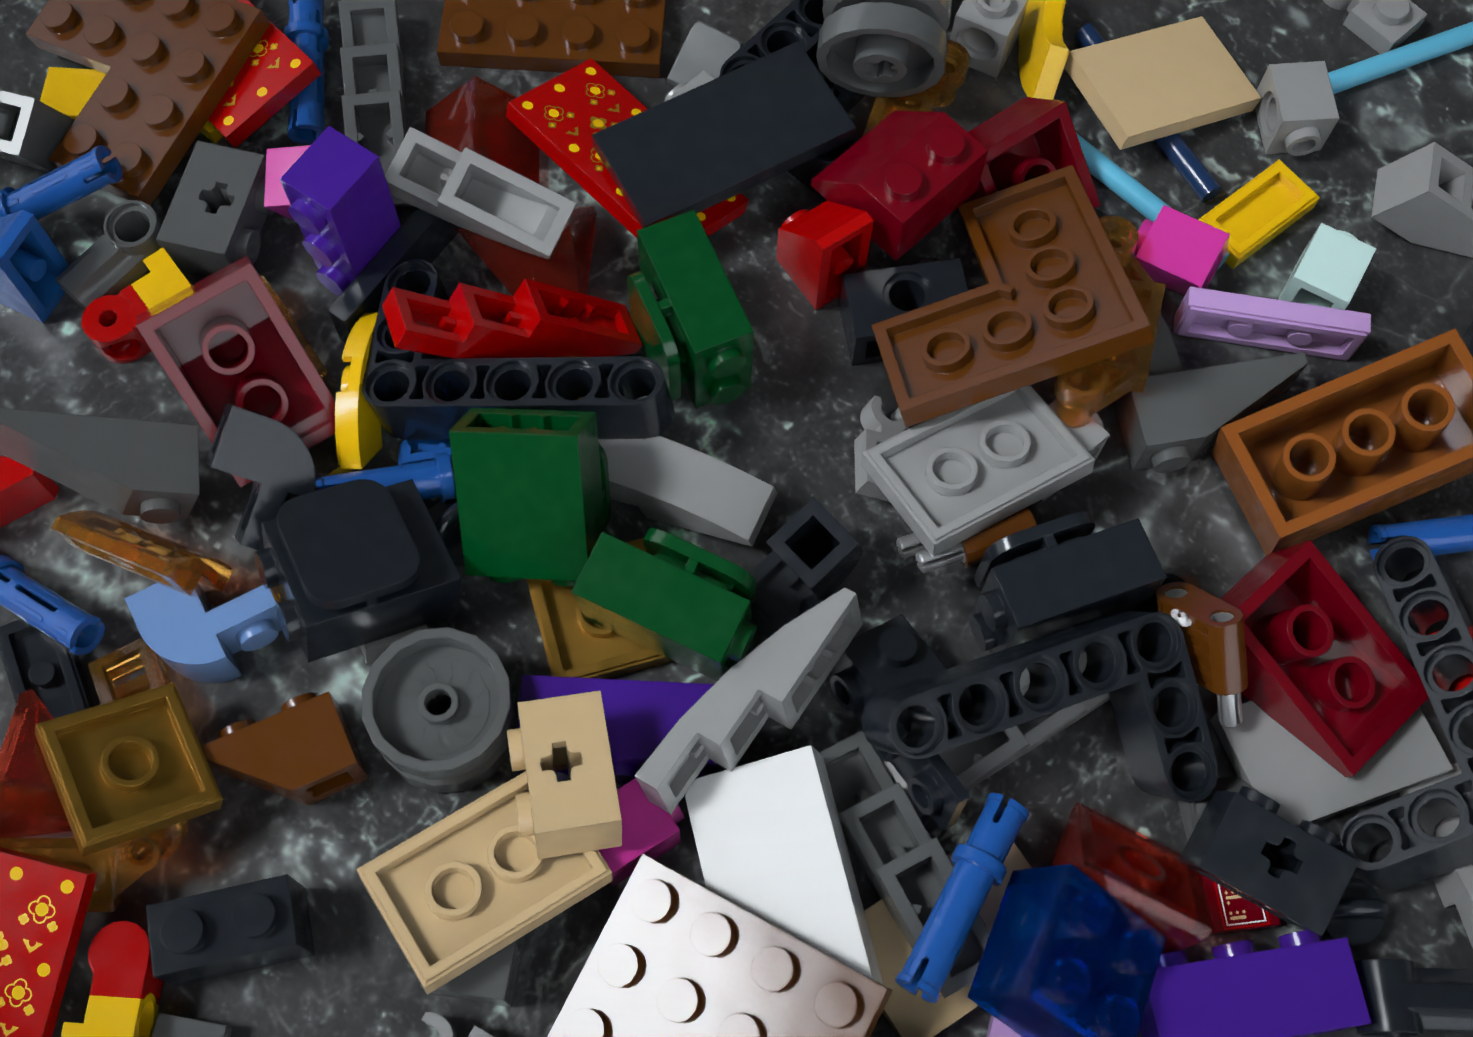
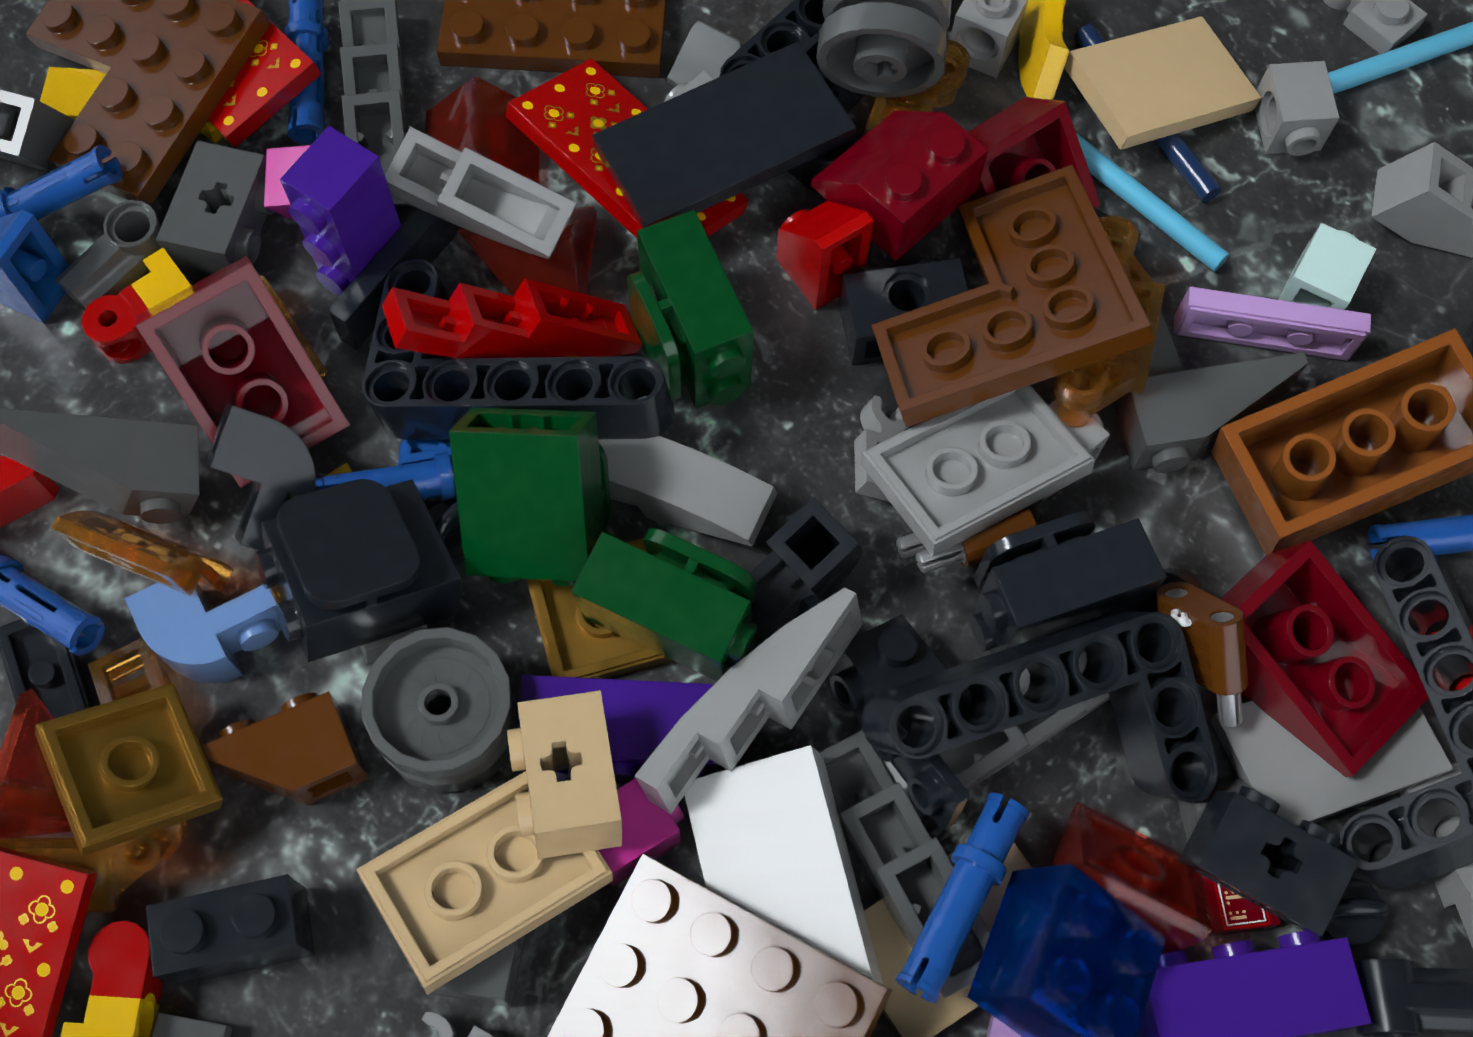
yellow tile [335,312,383,469] -> none
dark pink brick [1130,205,1230,296] -> none
yellow tile [1198,159,1320,269] -> none

